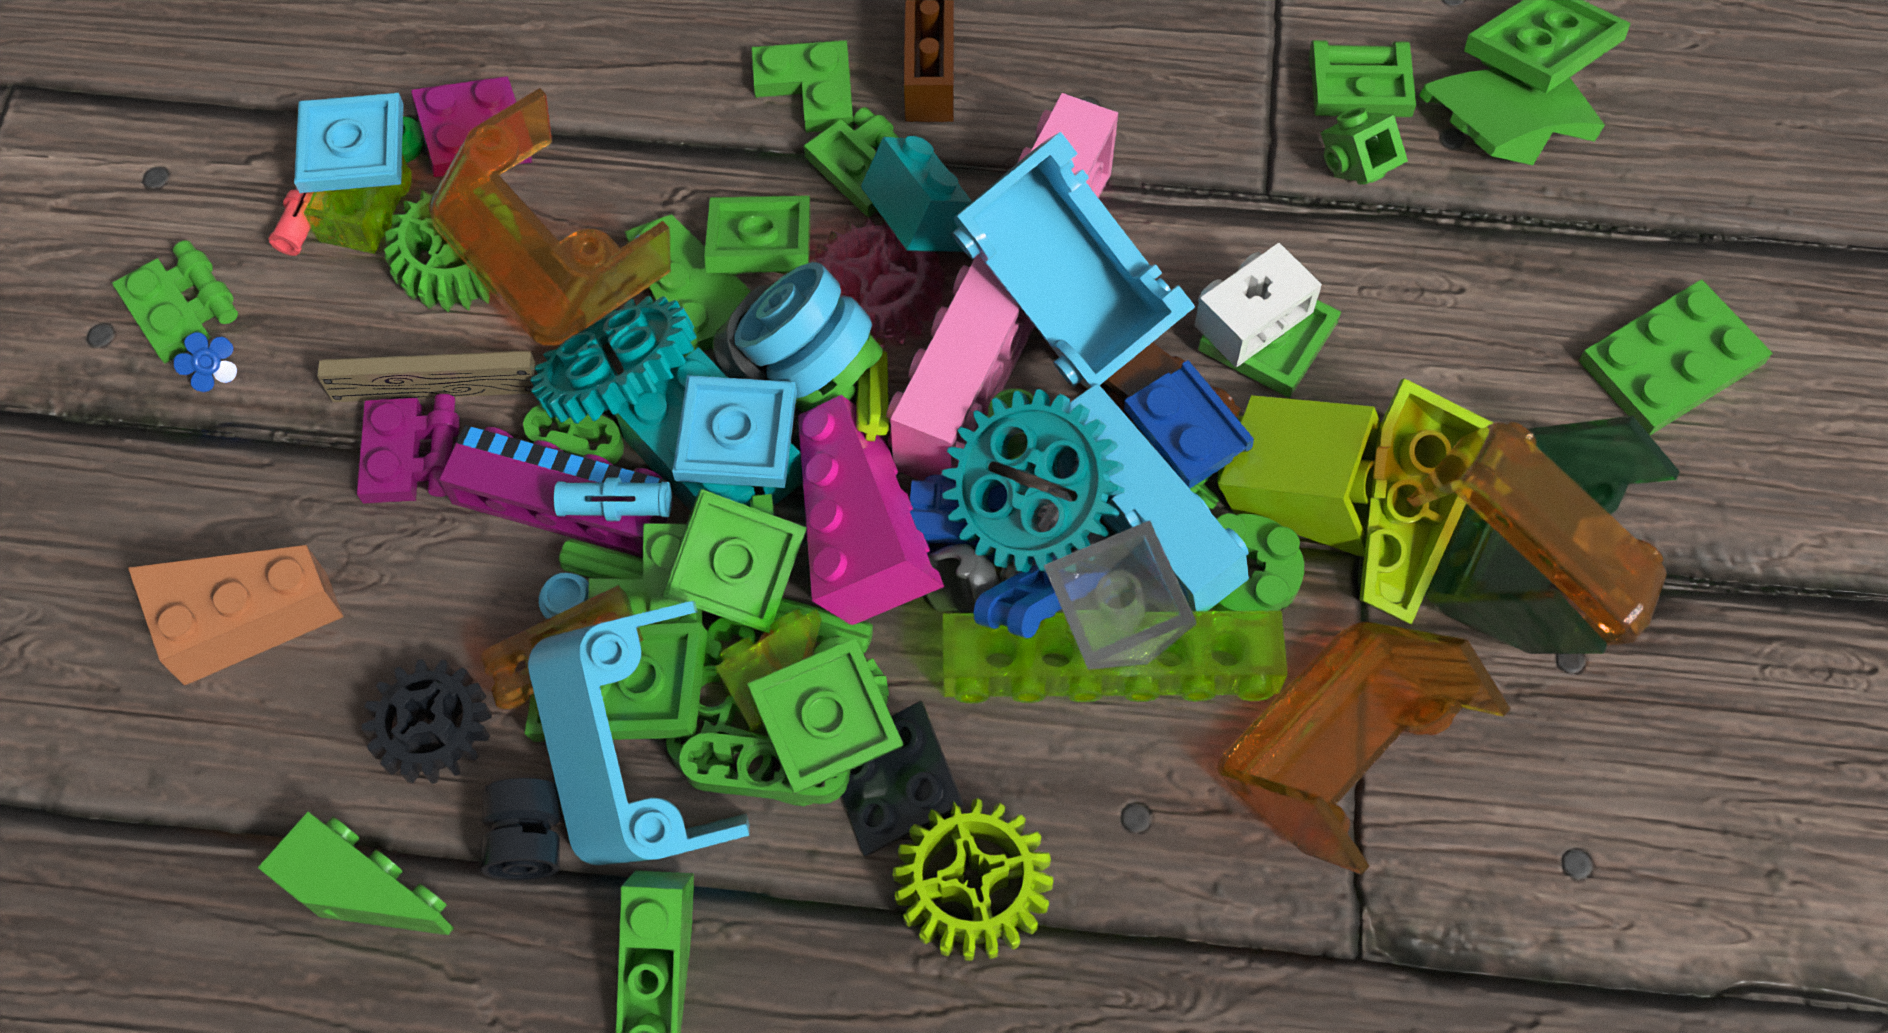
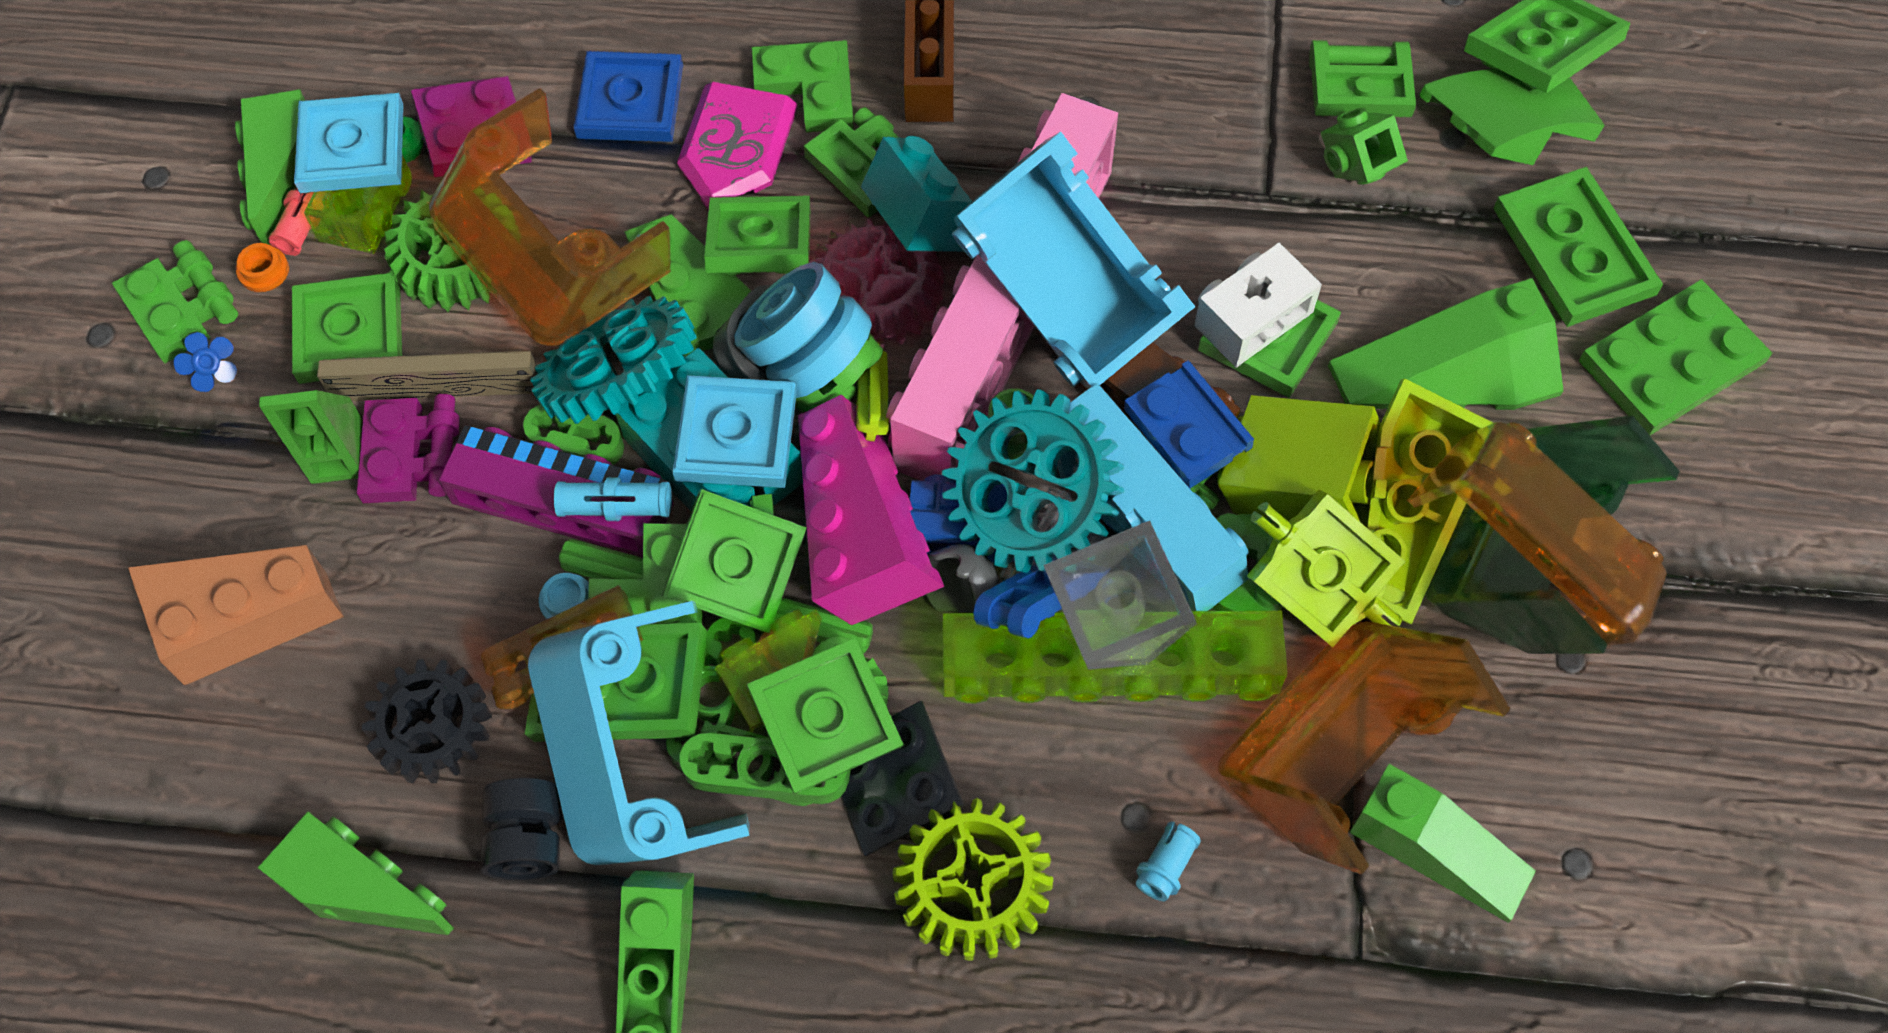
none -> bright green slope [235,89,306,246]
none -> orange plate [236,243,289,292]
none -> bright green slope [259,390,363,484]
none -> bright green plate [292,273,403,384]
none -> blue tile [574,51,683,142]
none -> dark pink tile [677,82,797,212]
none -> medium azure pin [1136,822,1201,901]
none -> lime plate [1247,489,1406,647]
none -> bright green wedge [1328,278,1564,410]
none -> bright green slope [1349,764,1536,923]
none -> bright green plate [1493,167,1663,327]

